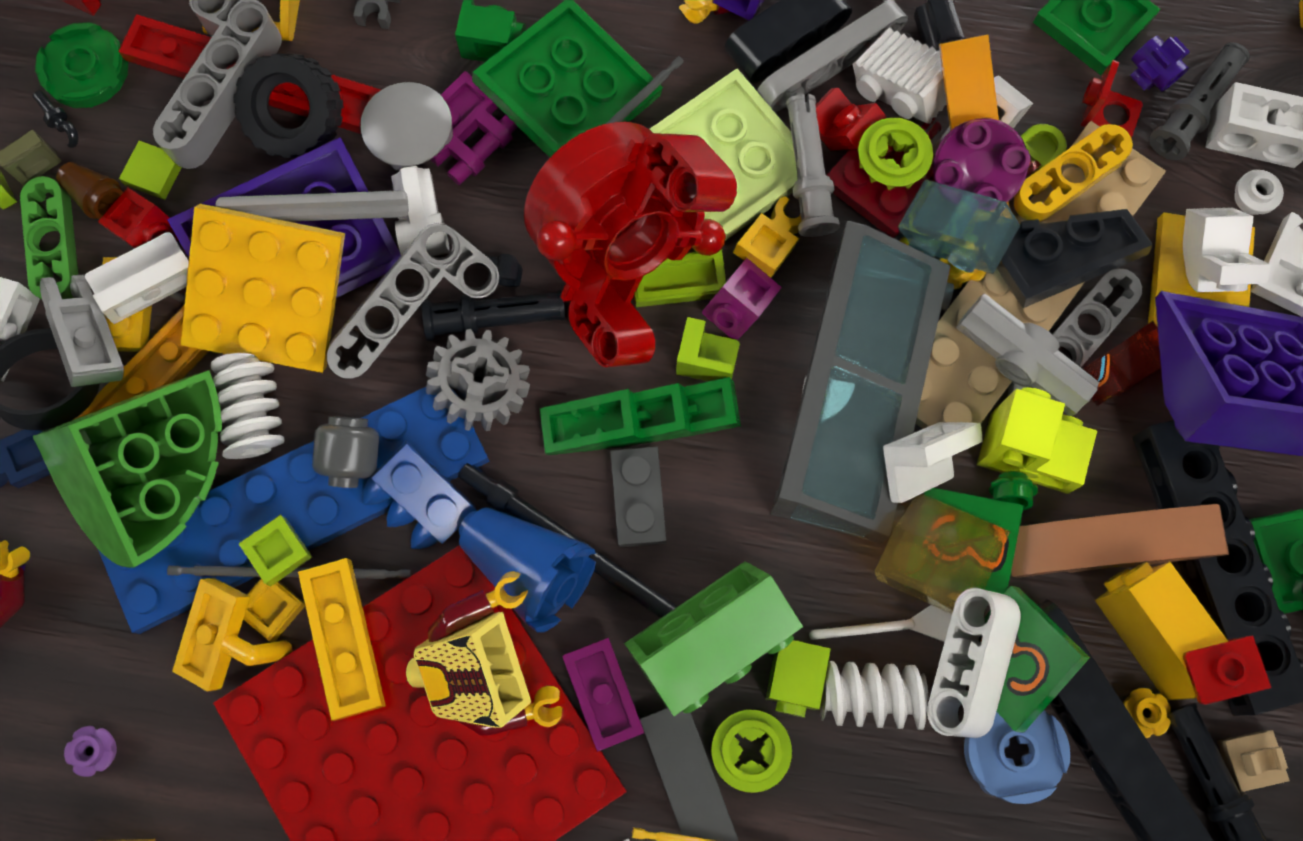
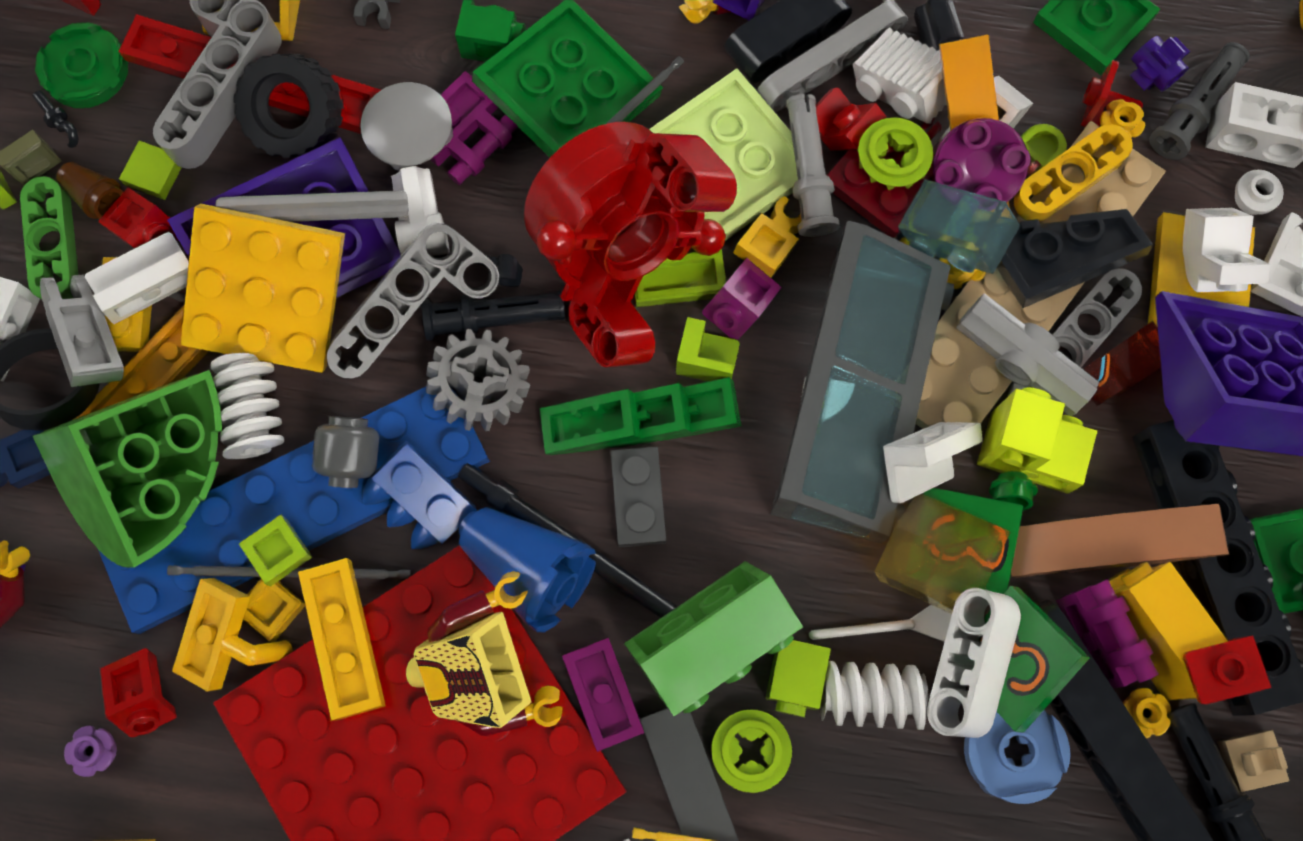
none -> red bracket [100,647,177,737]
none -> magenta plate [1056,579,1159,688]
none -> yellow plate [1100,99,1145,138]

